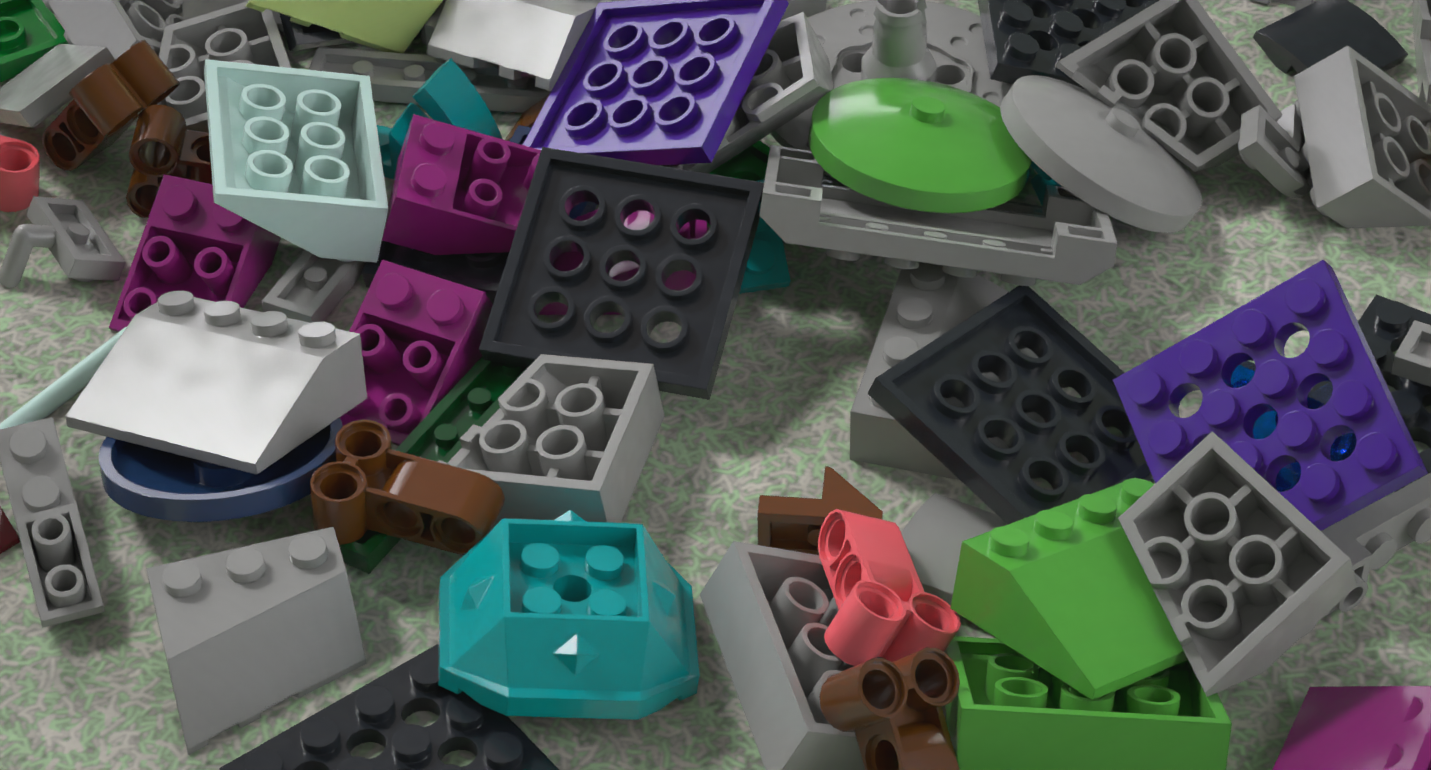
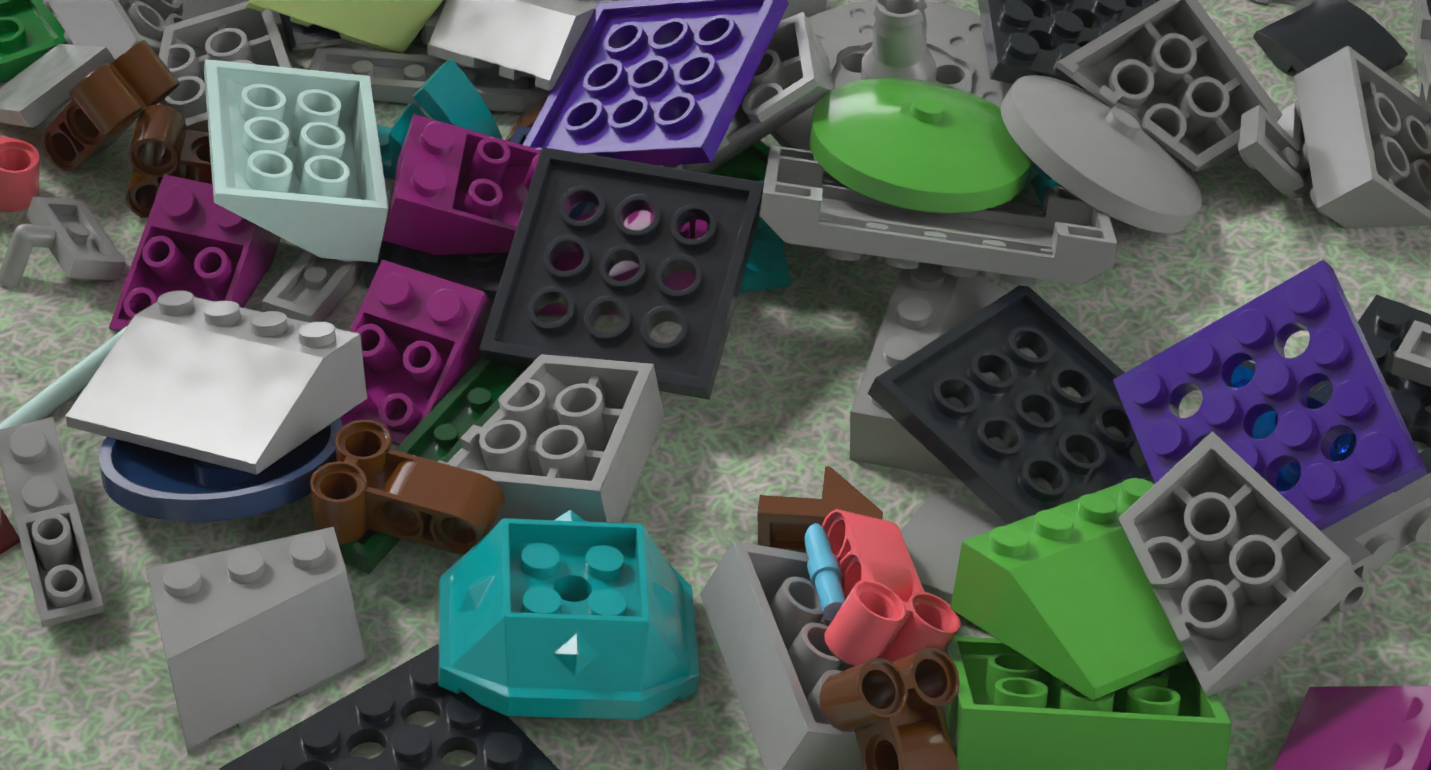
none -> medium azure piece [804,523,845,621]

